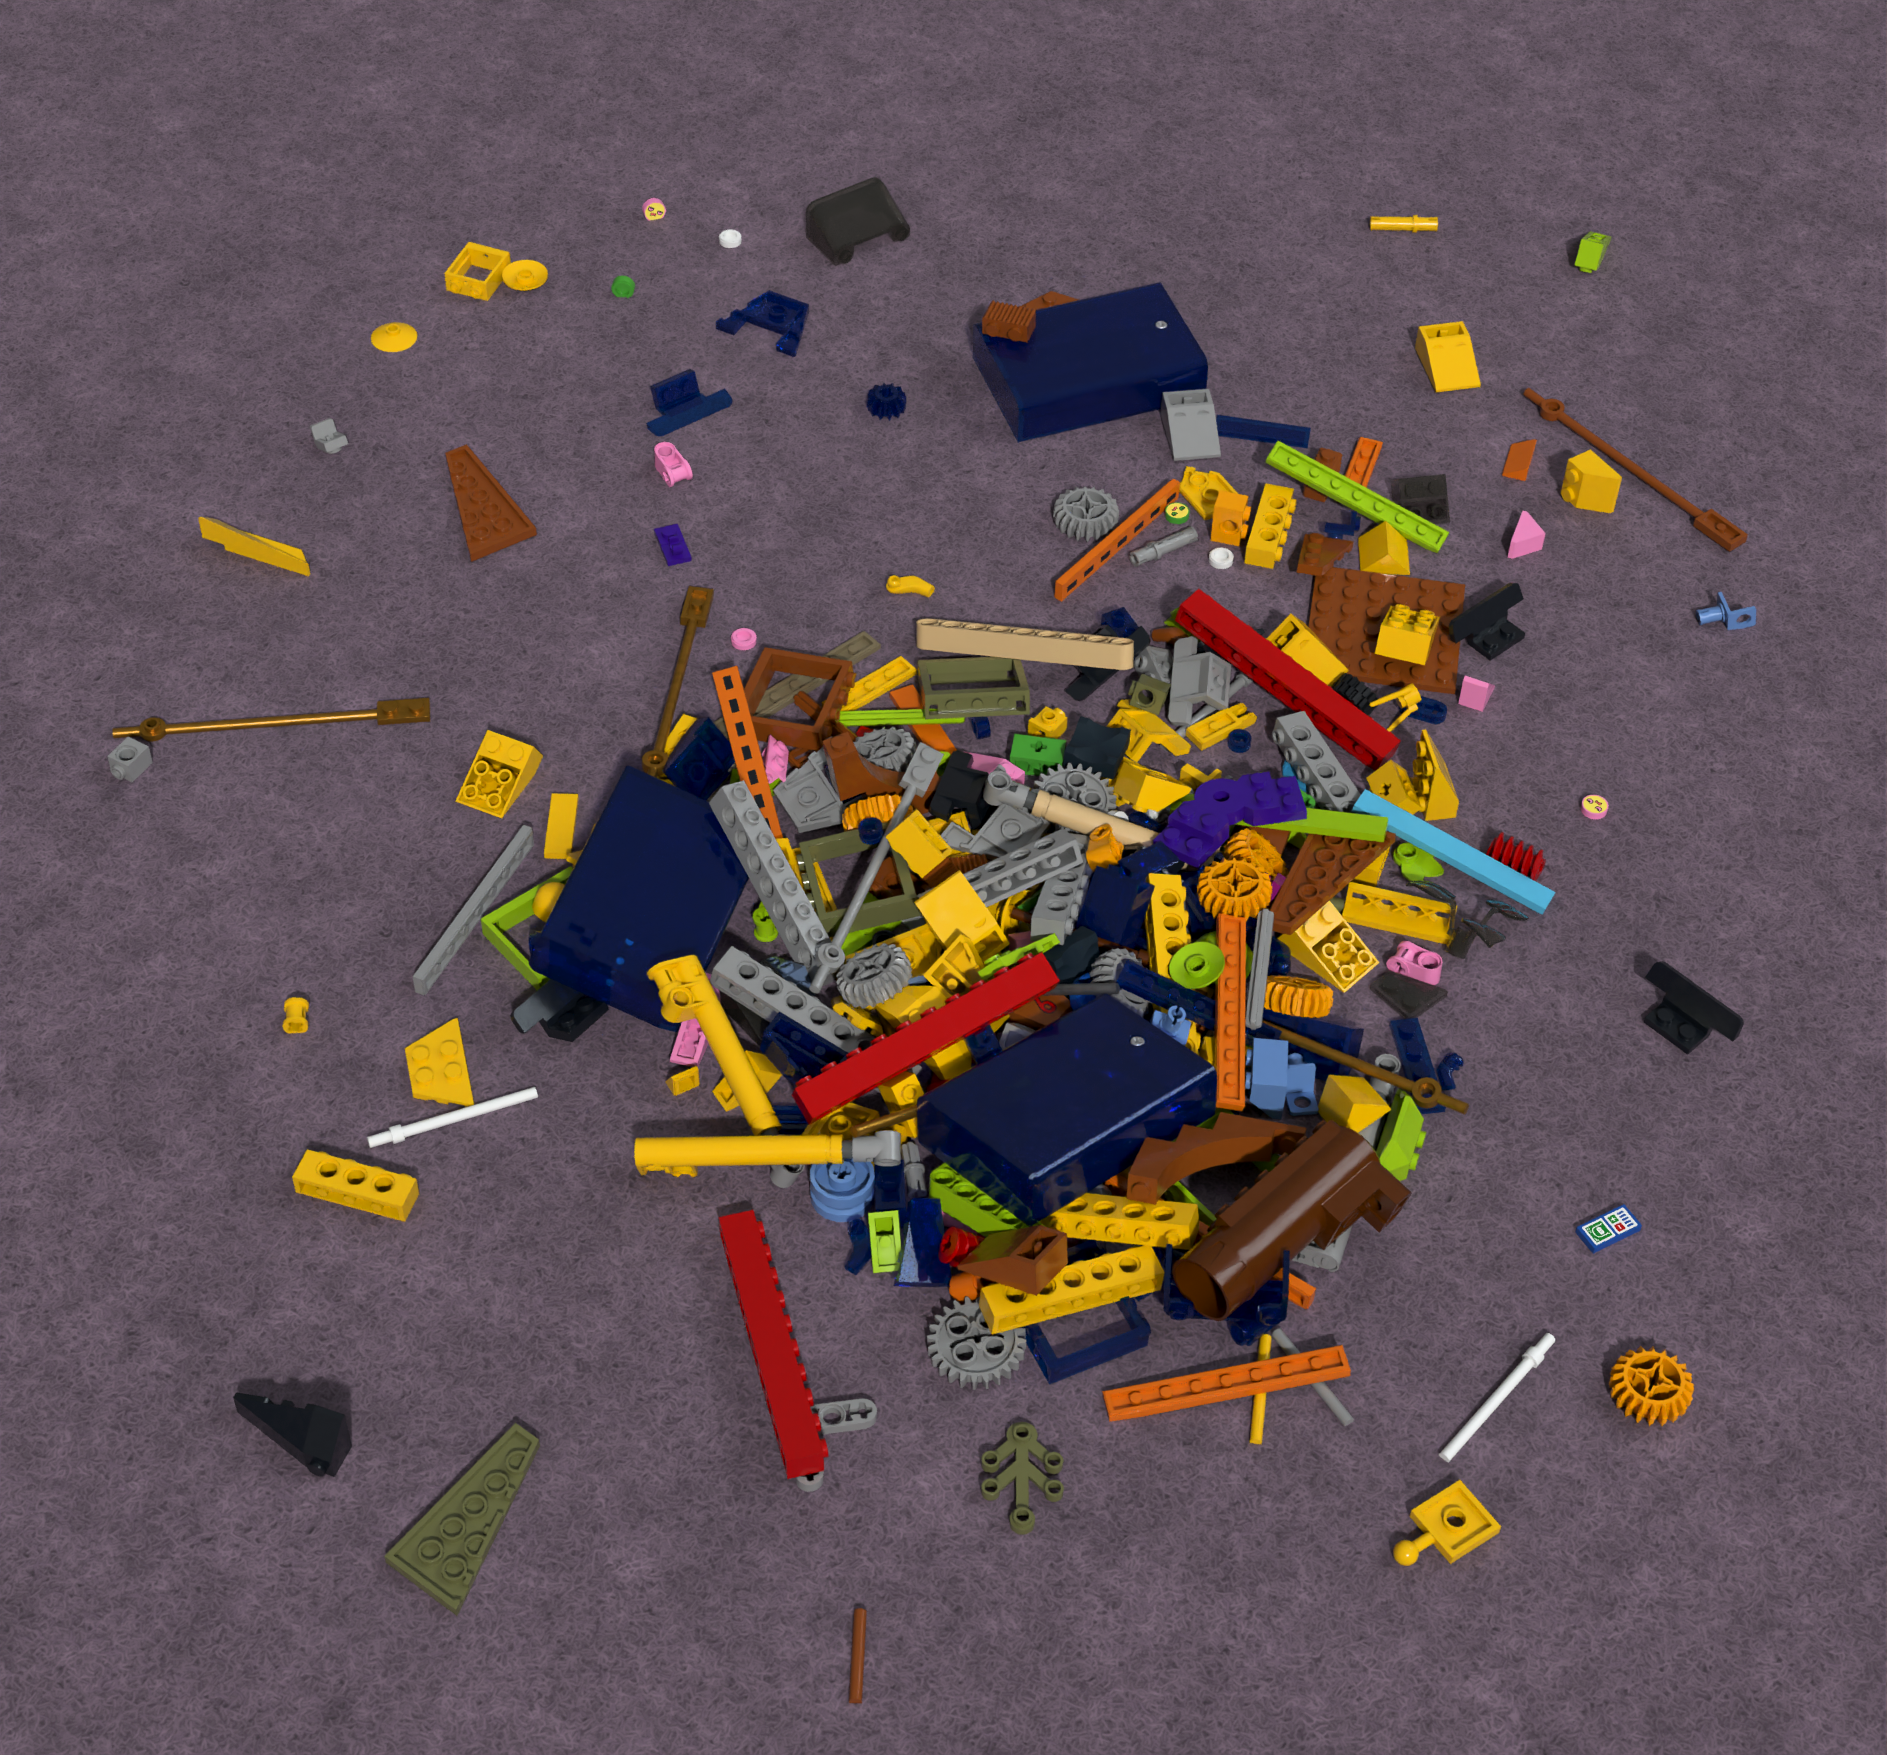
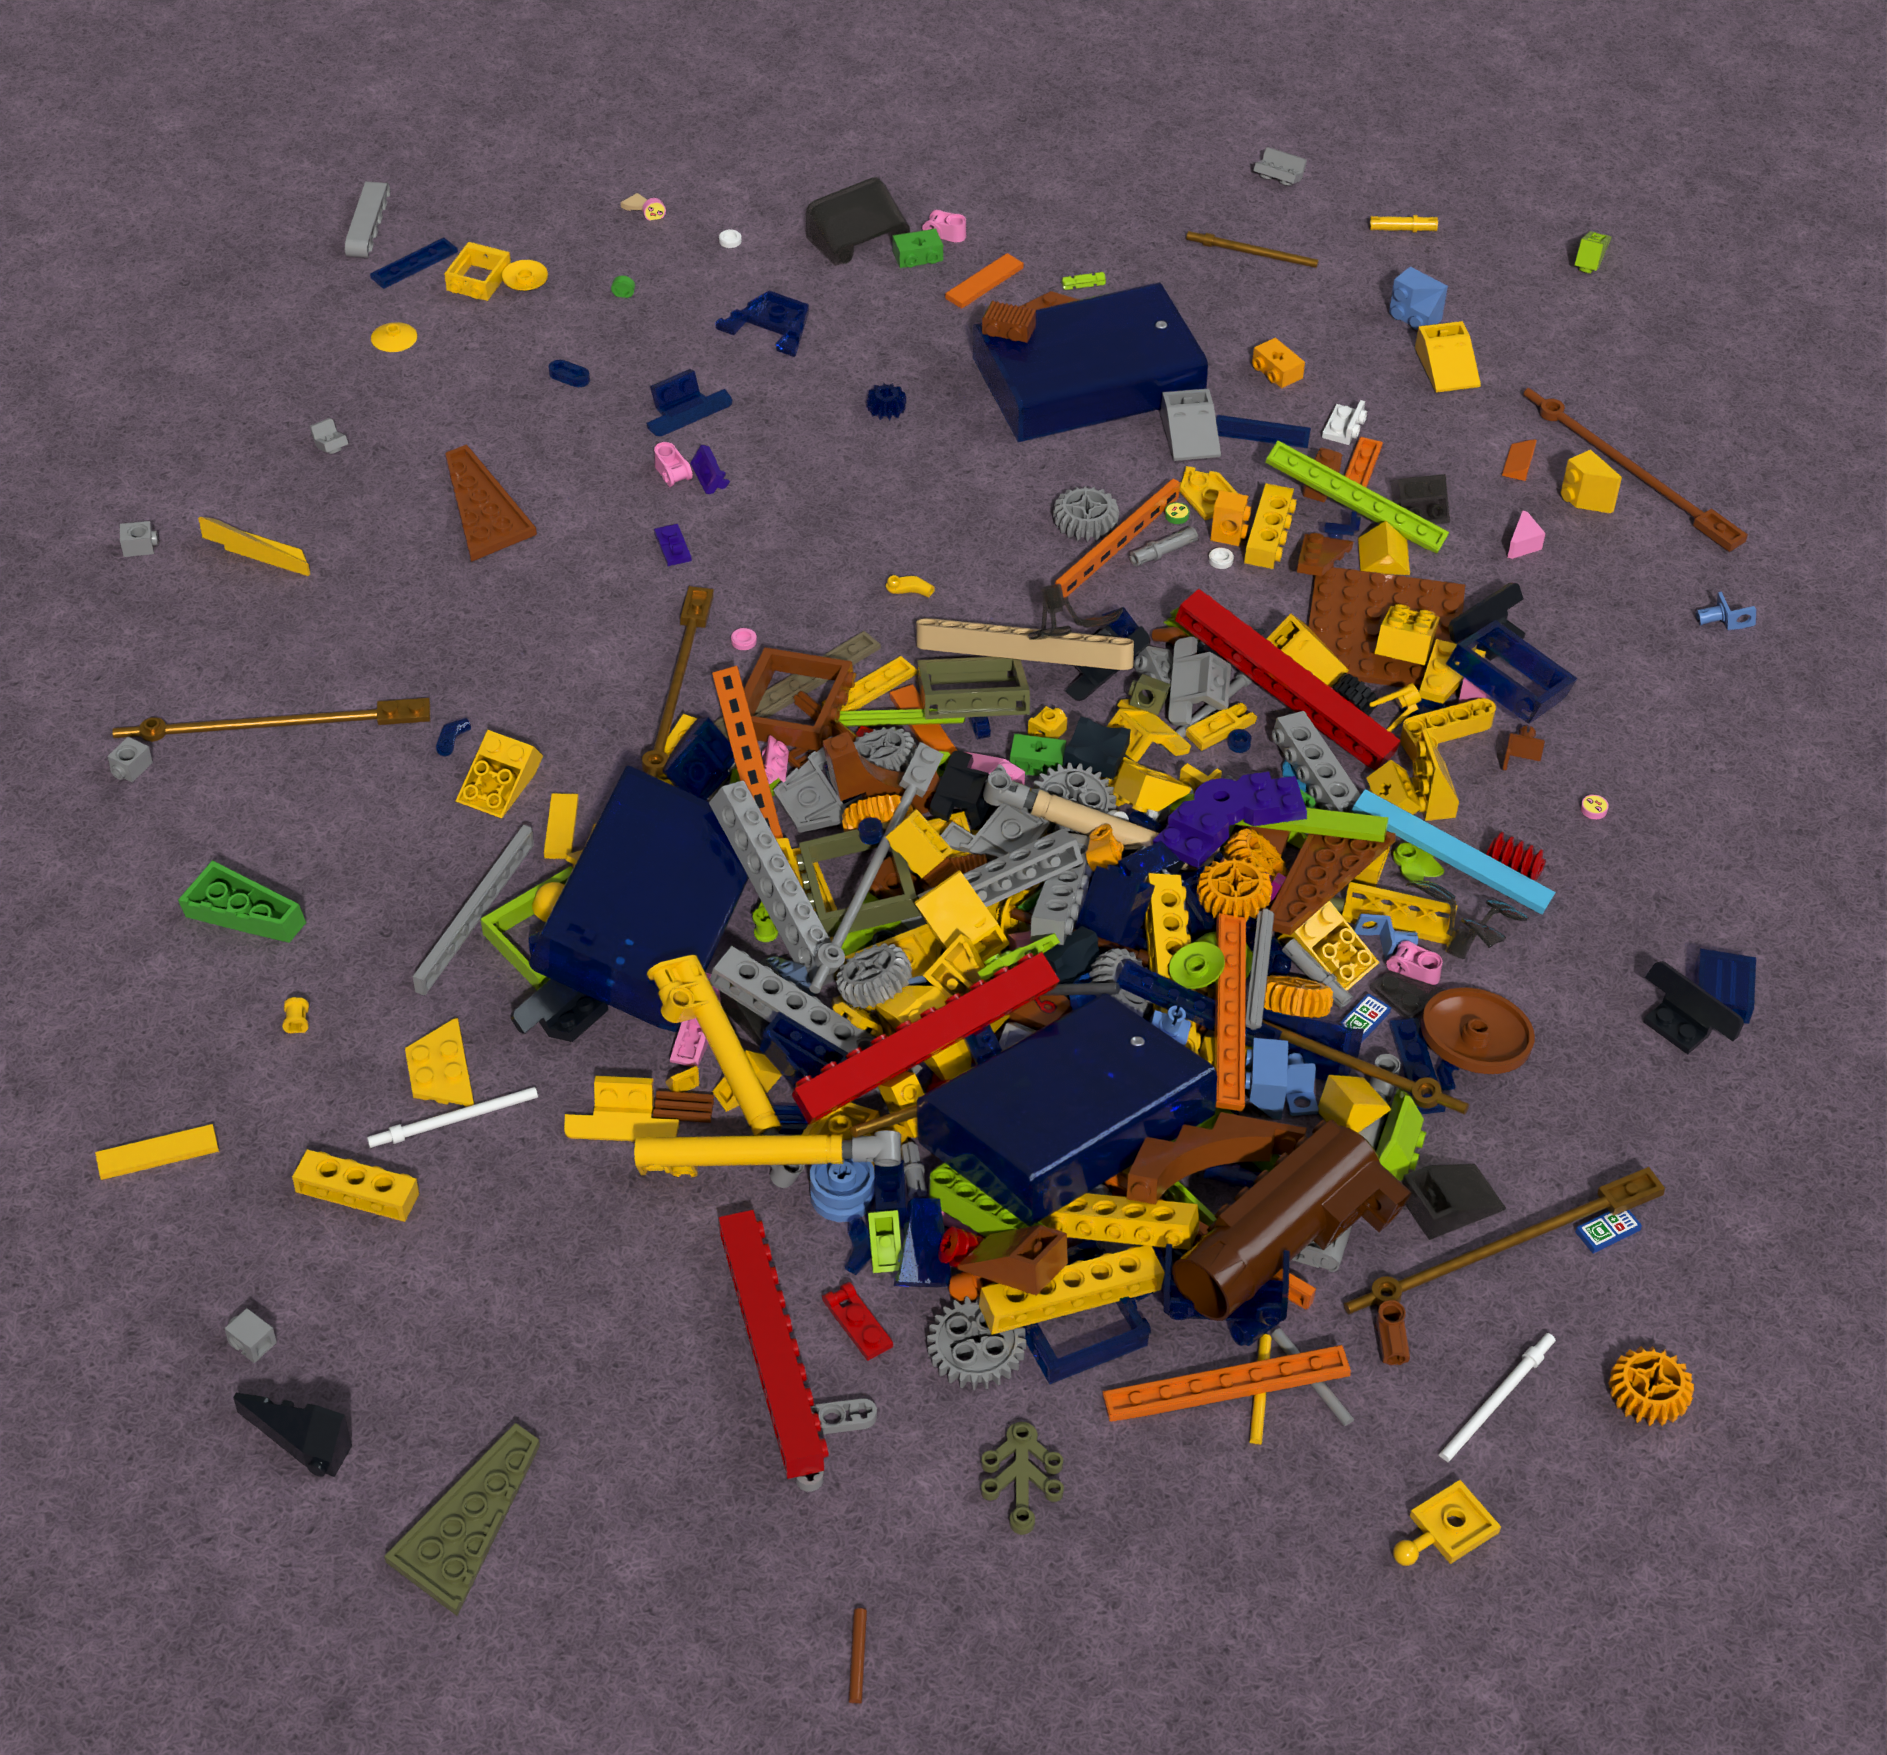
none -> yellow tile [95,1124,219,1180]
none -> light grey brick [120,521,159,557]
none -> bright green wedge [178,860,306,943]
none -> light grey brick [224,1309,277,1363]
none -> light grey beam [345,181,390,258]
none -> clear blue tile [370,237,458,289]
none -> clear blue arm [436,718,471,757]
none -> clear blue beam [548,359,590,387]
none -> yellow plate [564,1076,679,1141]
none -> tan tile [621,193,647,211]
none -> dark orange tile [653,1091,714,1123]
none -> dark purple plate [690,445,730,494]
none -> red plate [822,1282,893,1361]
none -> bright green brick [892,229,943,268]
none -> bright pink piece [922,210,966,242]
none -> orange tile [945,253,1024,309]
none -> clear smoke plant [1028,584,1123,640]
none -> lime axle [1061,272,1106,290]
none -> pearl gold bar [1186,231,1319,268]
none -> clear blue pin [1204,1164,1261,1189]
none -> light orange brick [1252,337,1305,388]
none -> light grey bracket [1254,147,1307,186]
none -> light grey pin [1282,938,1353,1009]
none -> white bracket [1322,400,1367,445]
none -> tile [1335,993,1391,1046]
none -> pearl gold bar [1344,1167,1665,1314]
none -> medium blue bracket [1353,914,1418,960]
none -> dark orange piece [1375,1300,1410,1365]
none -> medium blue slope [1389,267,1448,330]
none -> yellow beam [1400,698,1496,762]
none -> clear smoke slope [1402,1164,1506,1240]
none -> yellow wing [1419,639,1486,704]
none -> dark orange dish [1421,988,1535,1074]
none -> clear blue window [1446,620,1578,724]
none -> dark orange bracket [1502,725,1545,771]
none -> clear blue brick [1694,948,1756,1024]

